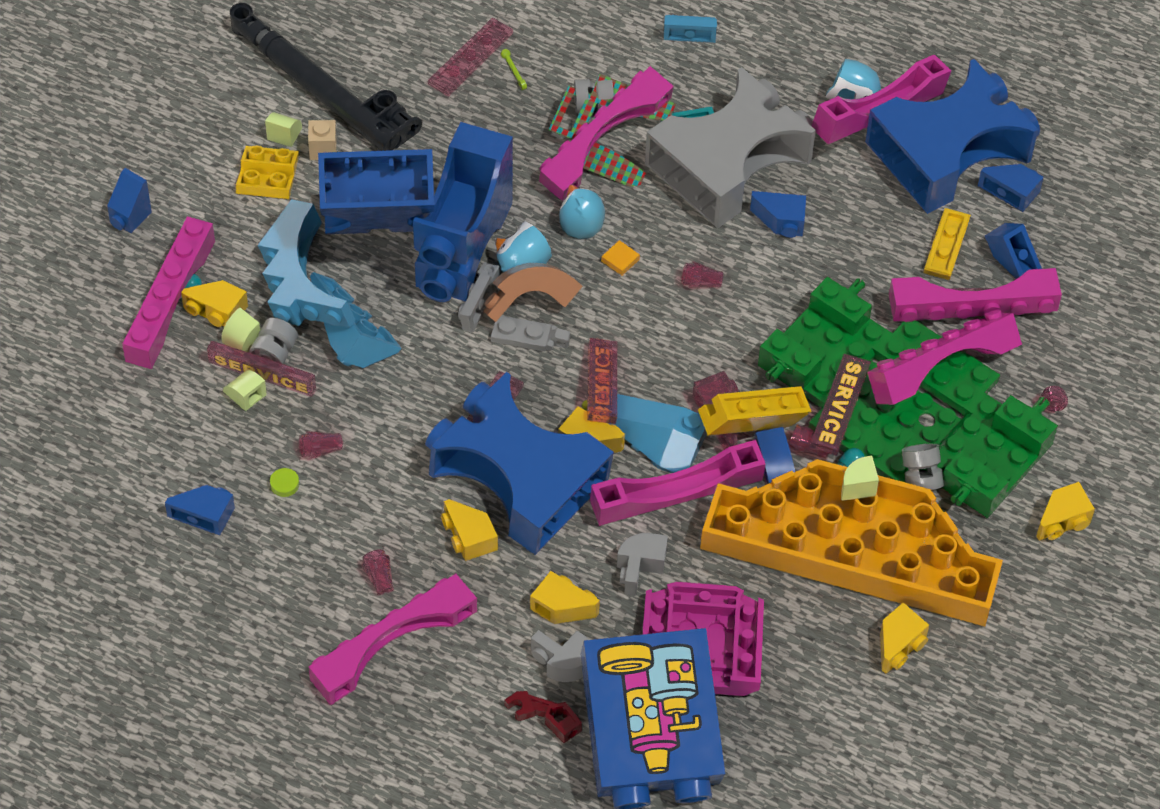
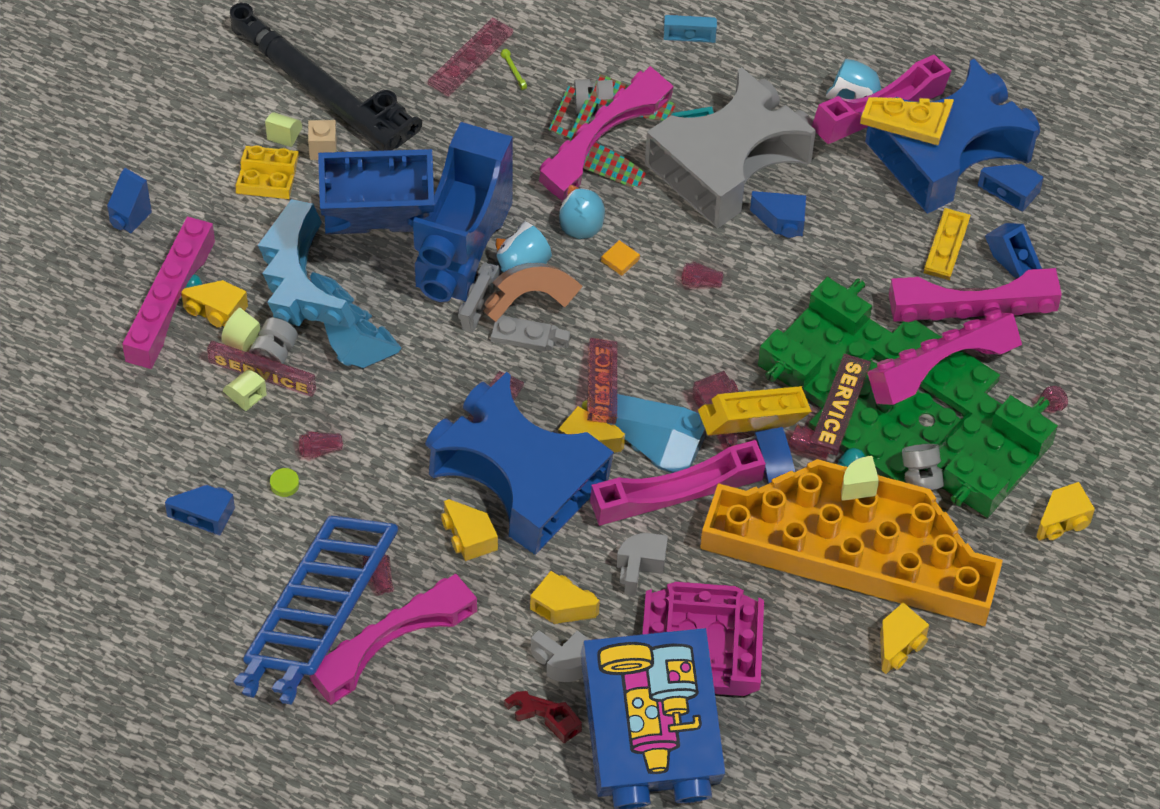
none -> blue bar [234,515,399,705]
none -> yellow wing [860,97,954,145]

